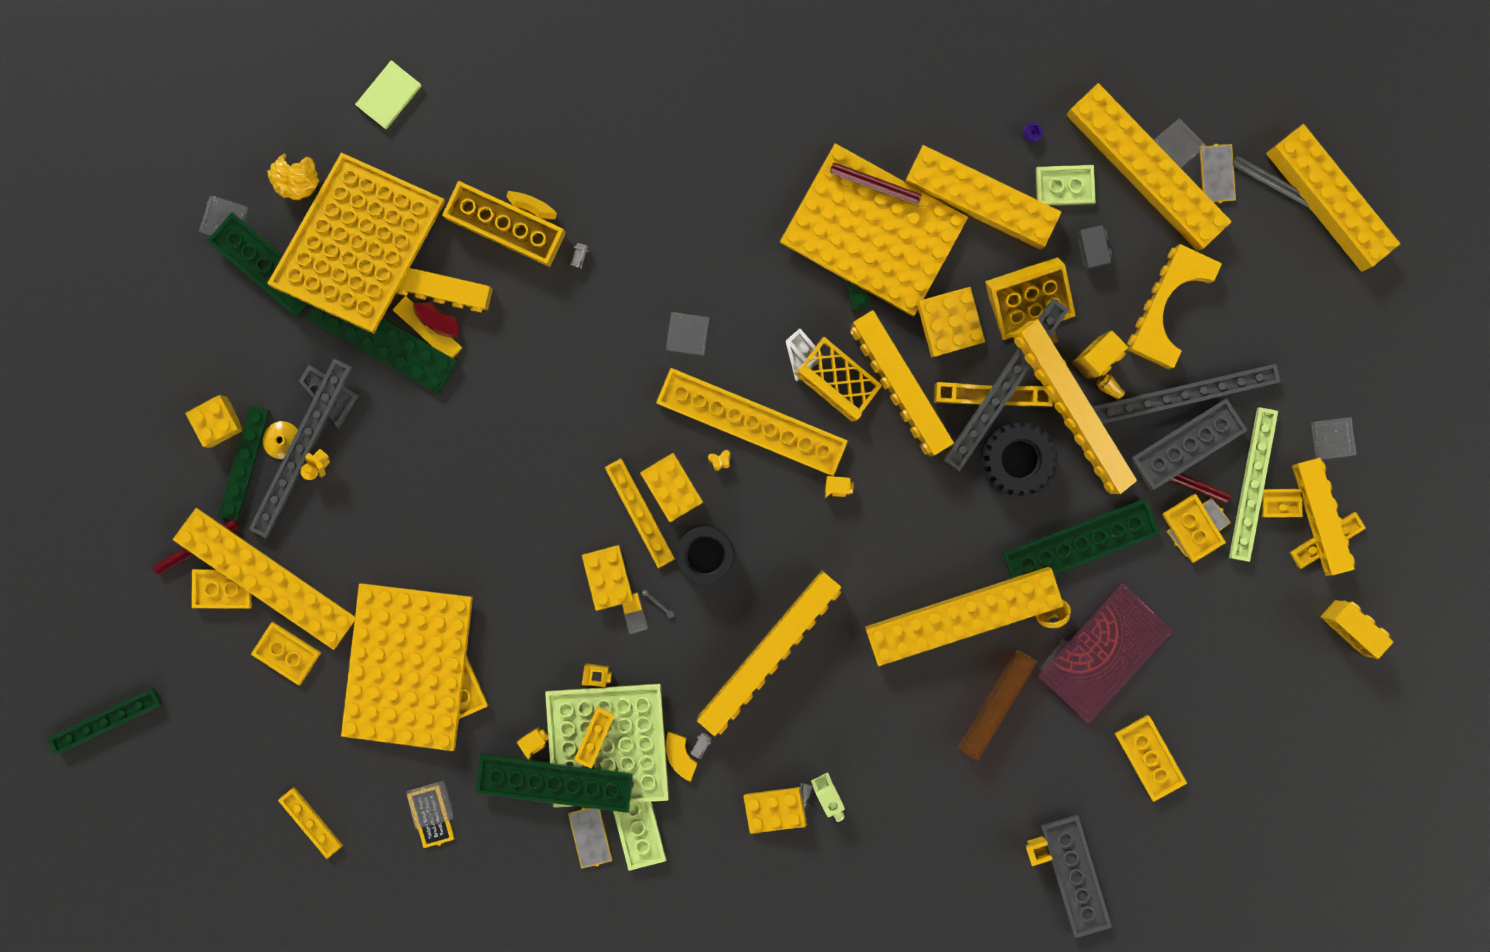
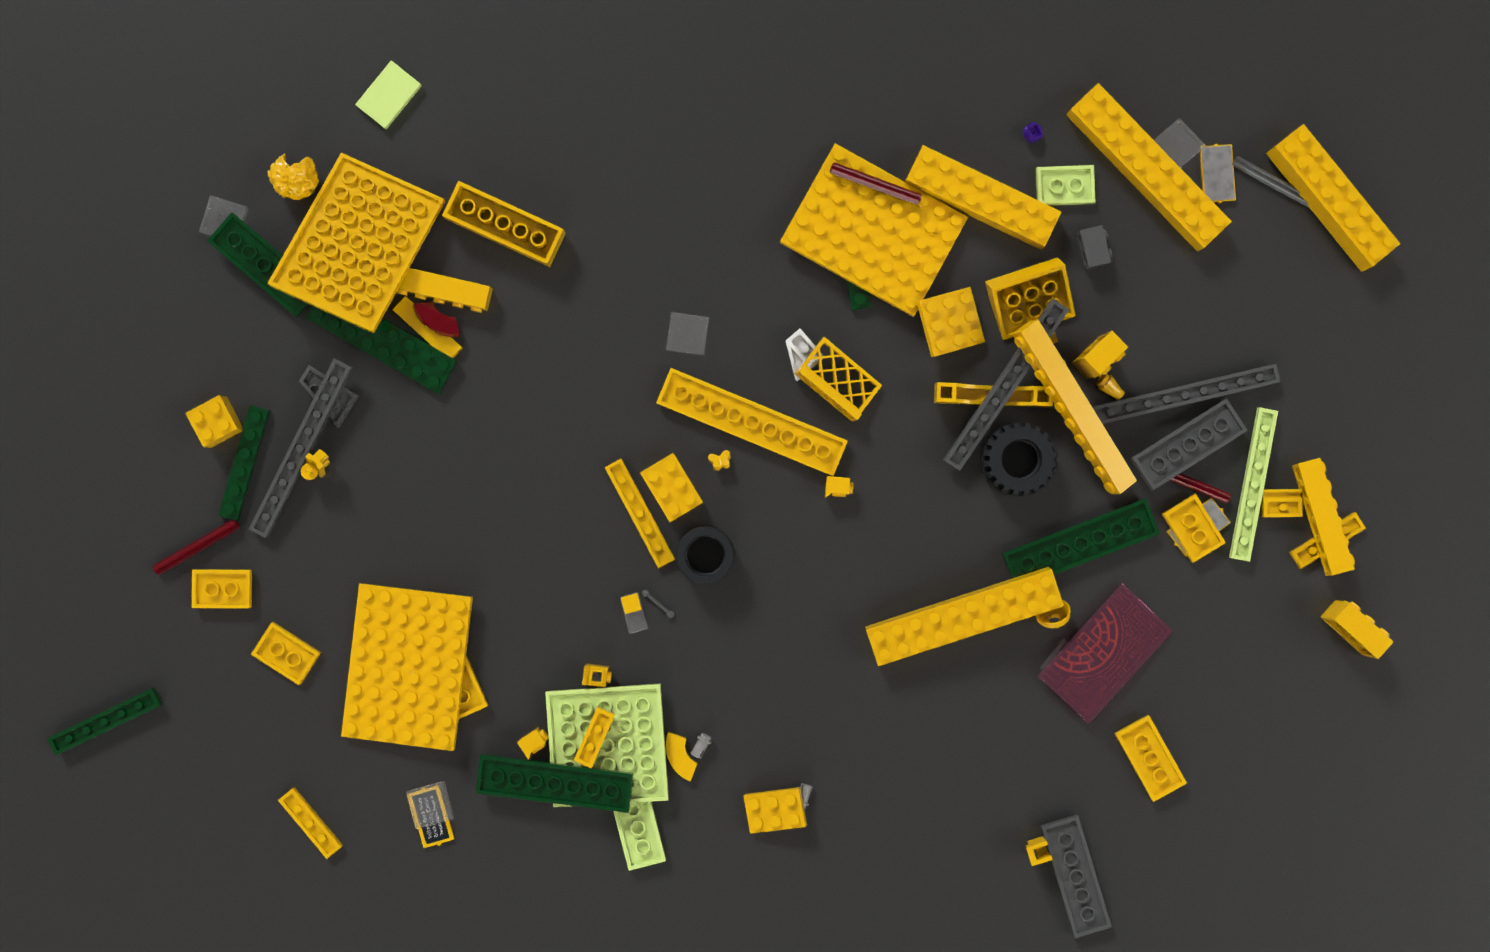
yellow plate [173,508,356,650] -> none
yellow dish [263,421,298,459] -> none
yellow tile [506,191,557,219] -> none
flat silver piece [568,807,612,869] -> none
light grey pin [570,243,589,269] -> none
yellow plate [582,545,634,611] -> none
yellow brick [697,571,841,736] -> none
yellowish green torso [811,773,845,822] -> none
yellow brick [850,310,954,457] -> none
clear orange brick [958,649,1038,761] -> none
yellow arch [1127,244,1222,370] -> none
clear tile [1311,417,1357,460] -> none

